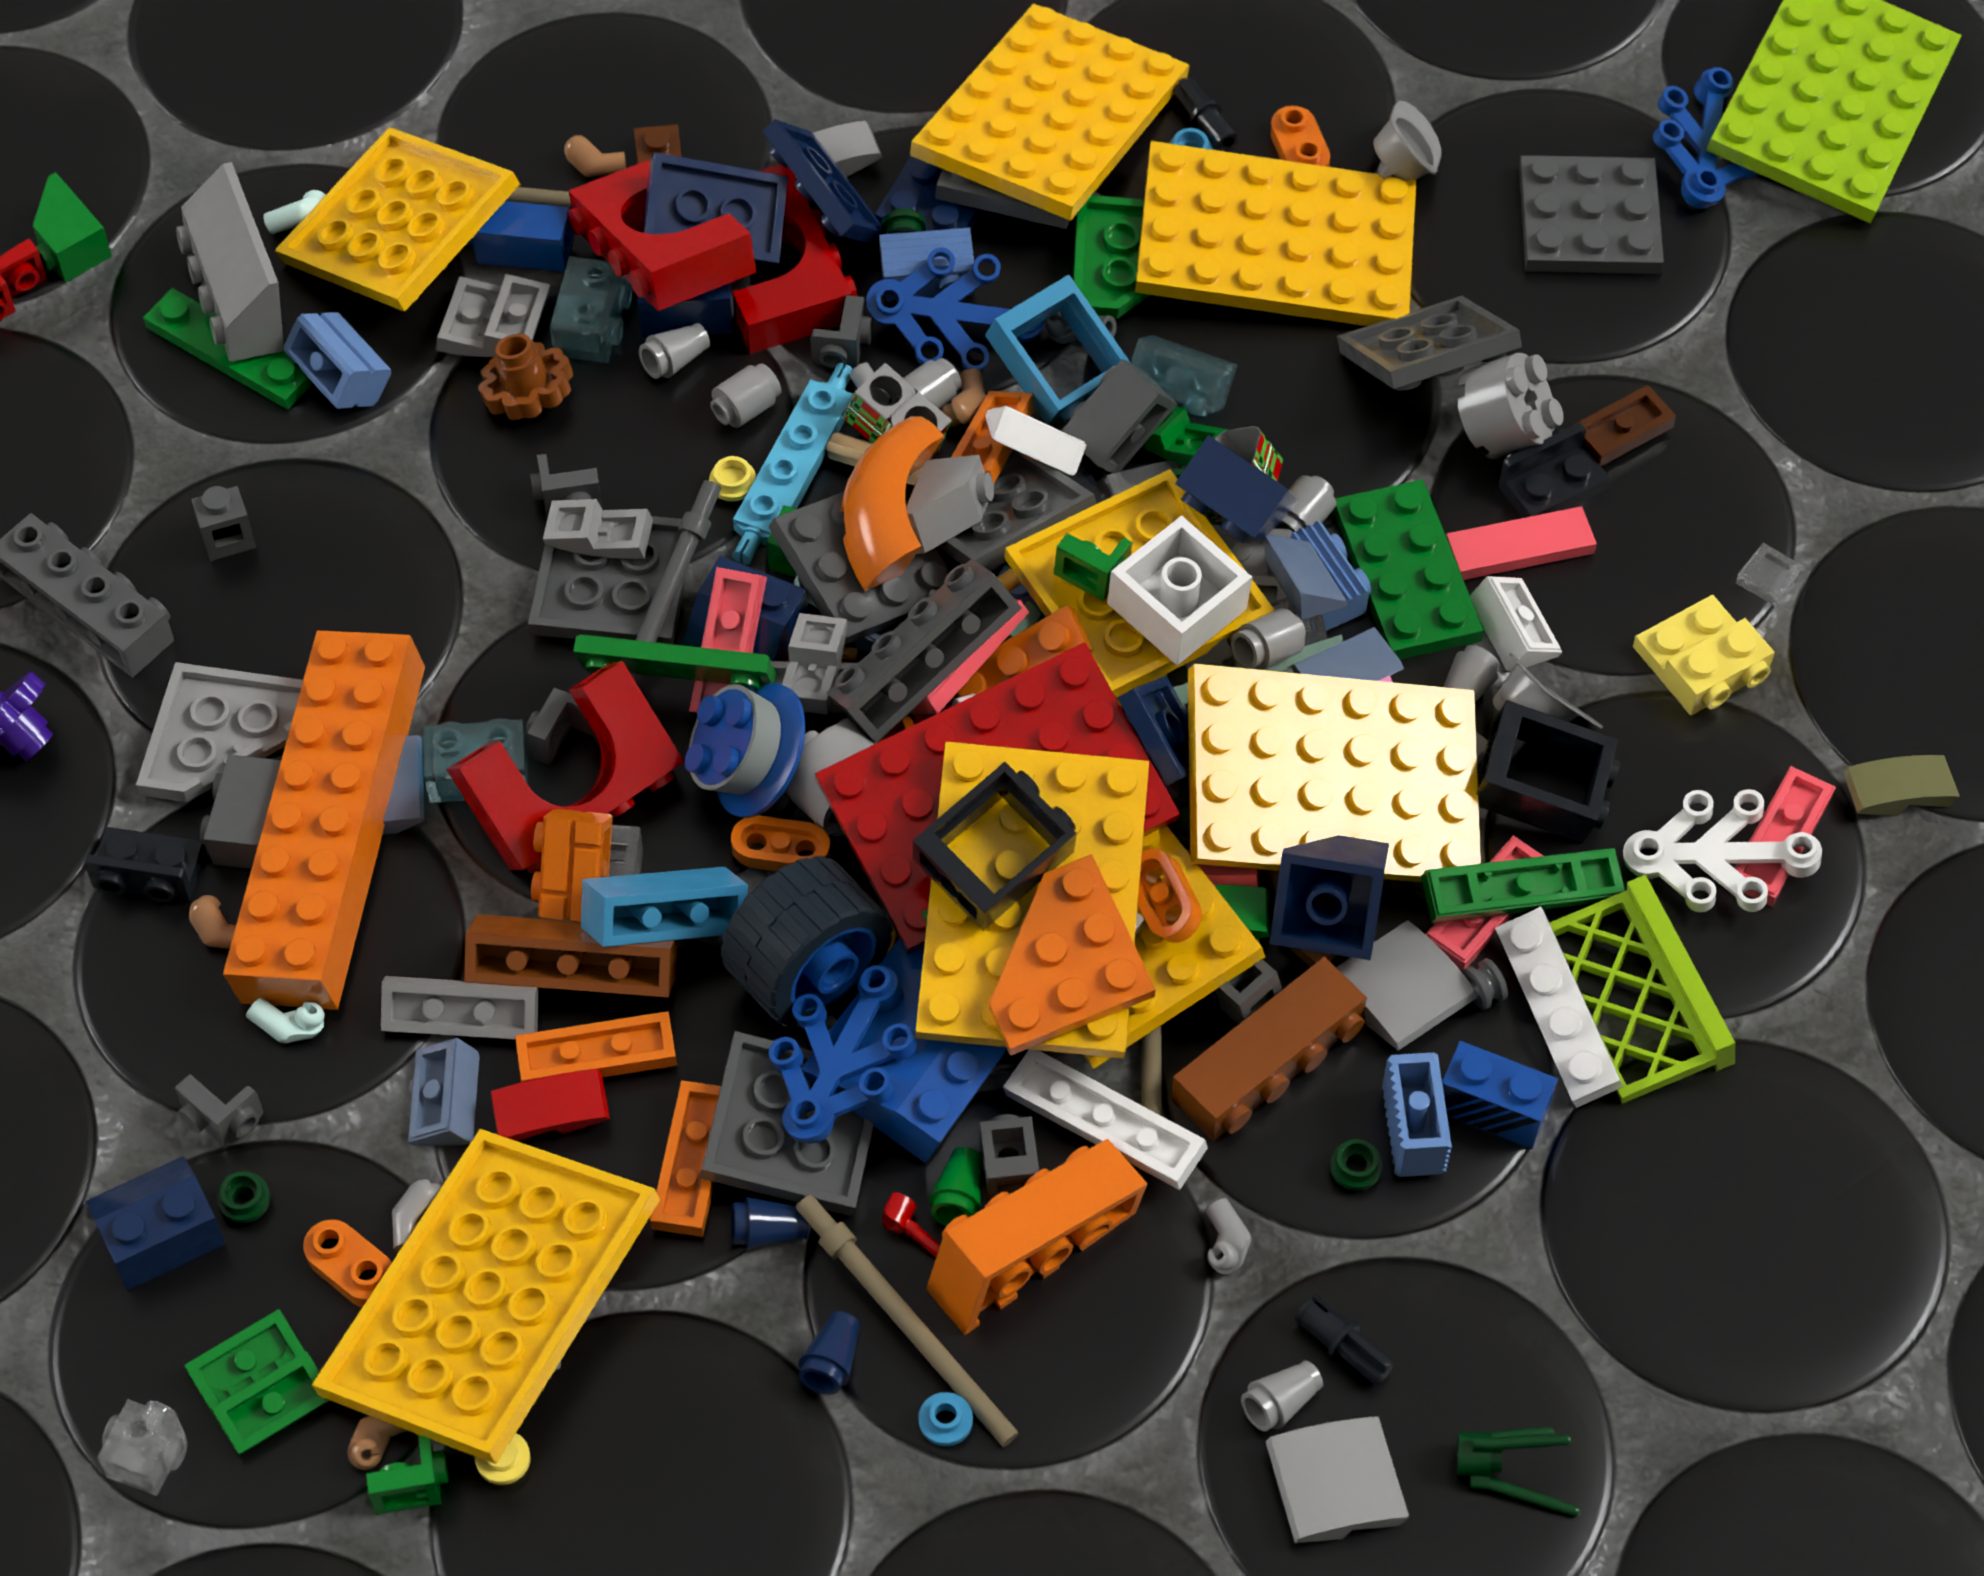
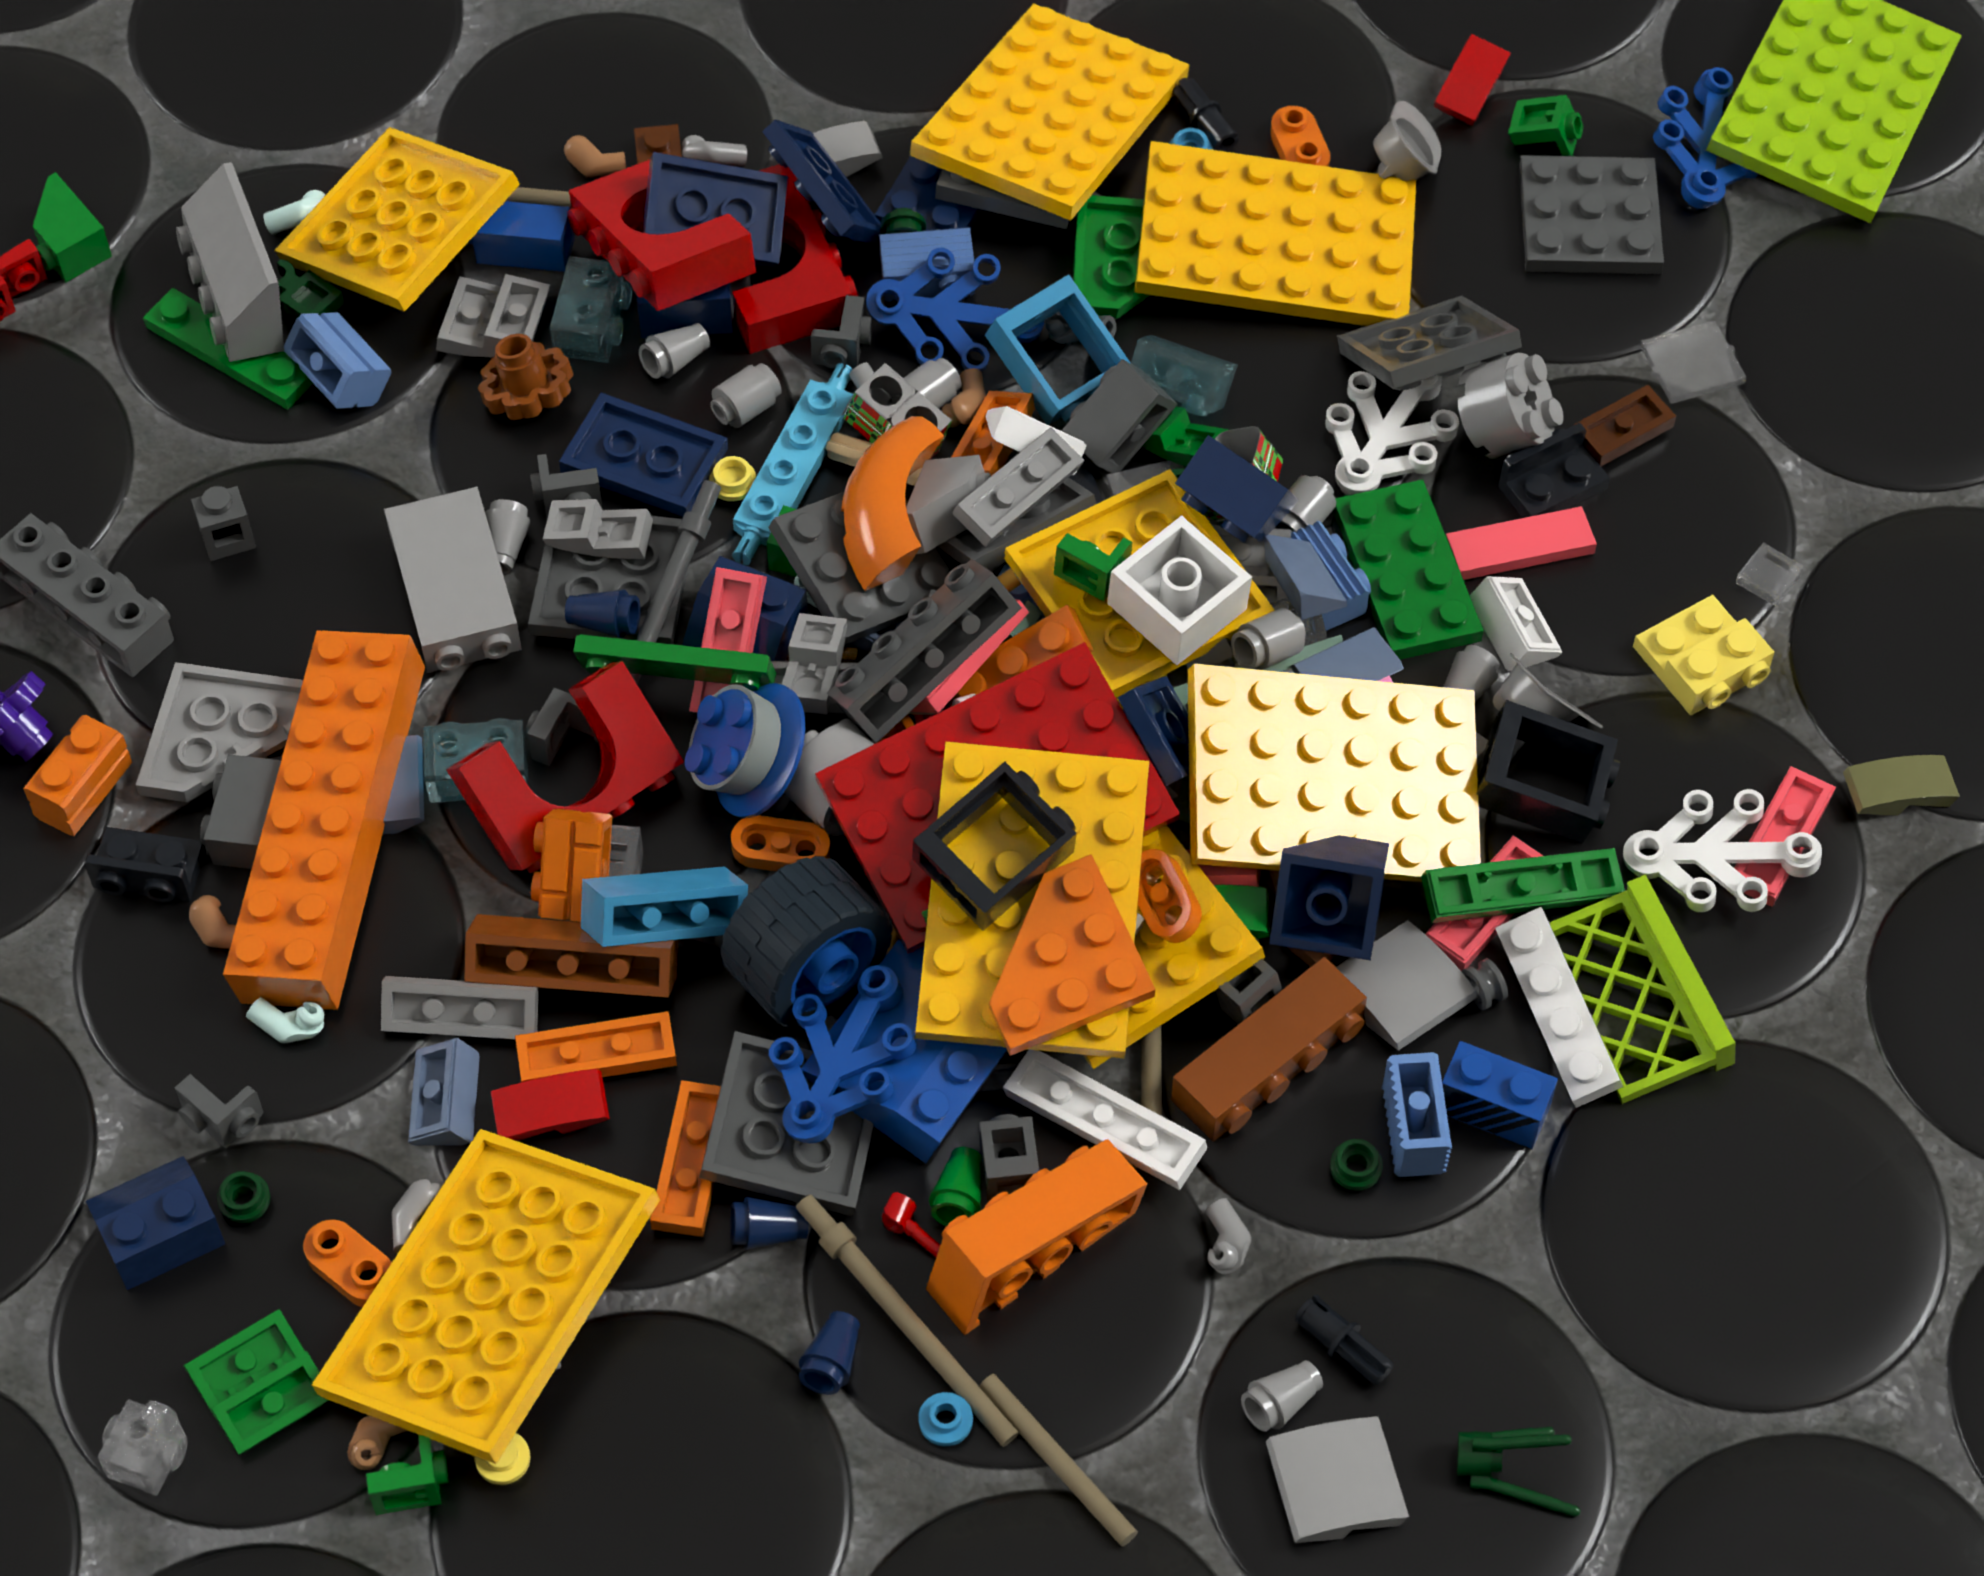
none -> orange brick [23,715,133,836]
none -> dark green plate [276,259,345,320]
none -> light grey panel [384,487,522,673]
none -> light grey cone [485,499,531,574]
none -> dark blue plate [559,393,728,517]
none -> dark blue cone [565,590,641,638]
none -> light grey arm [681,135,747,167]
none -> light grey plate [952,427,1084,547]
none -> dark tan bar [979,1374,1138,1547]
none -> white plant [1325,371,1459,495]
none -> red slope [1433,34,1511,126]
none -> green bracket [1508,95,1583,156]
none -> clear piece [1640,320,1746,404]

